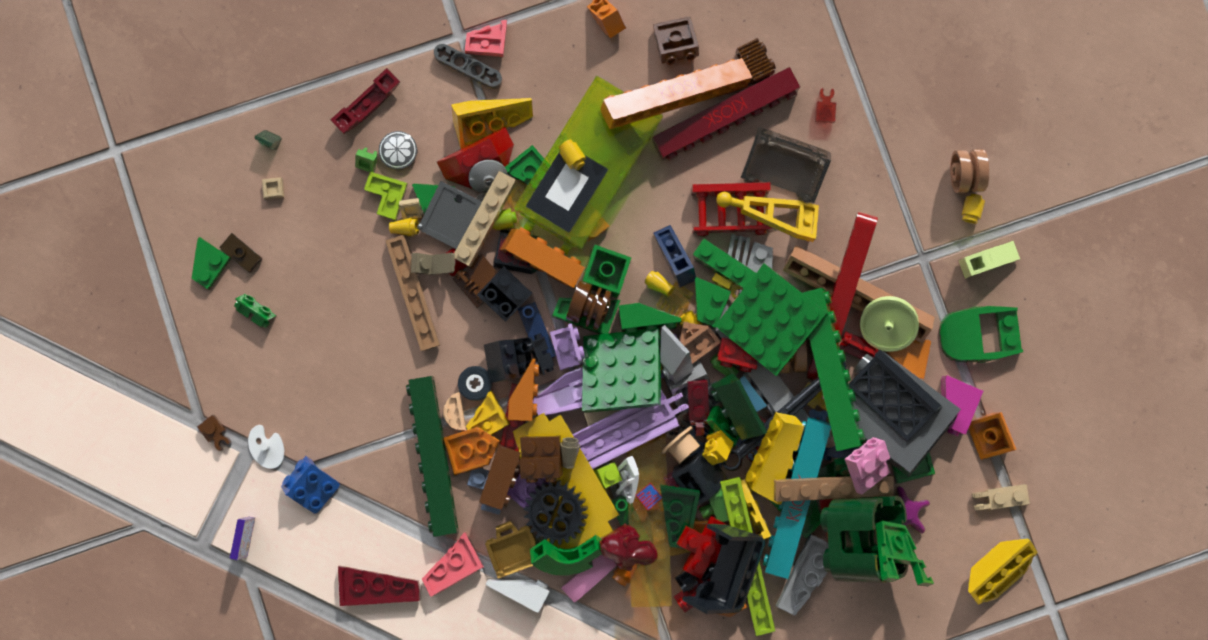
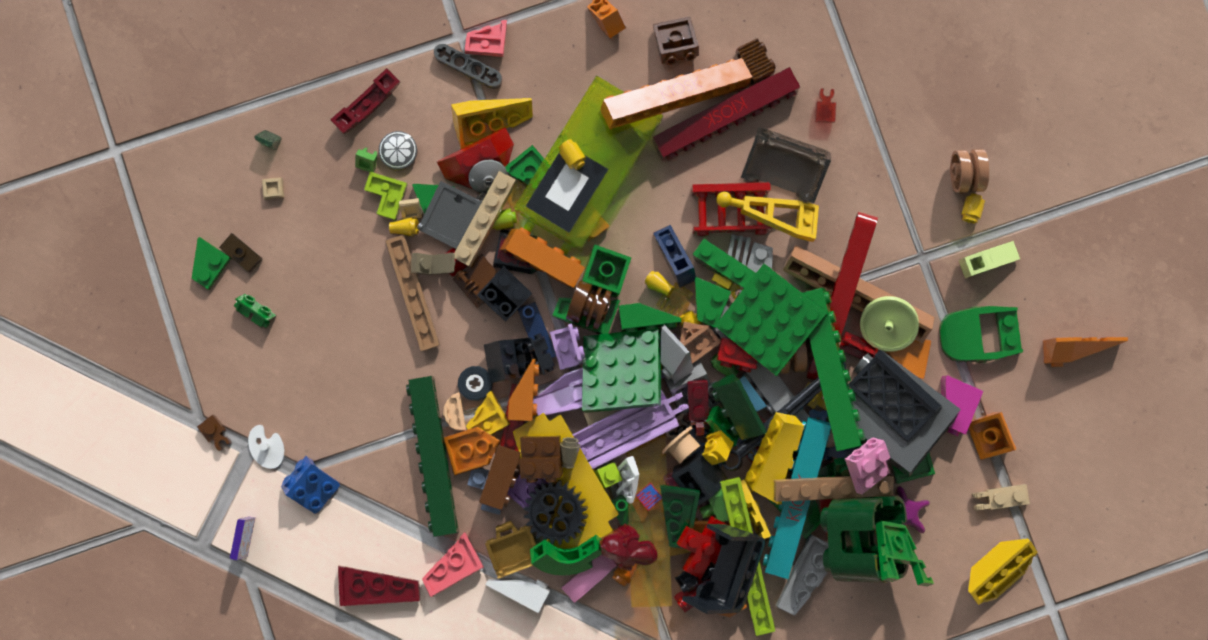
none -> orange wedge [1043,337,1128,367]

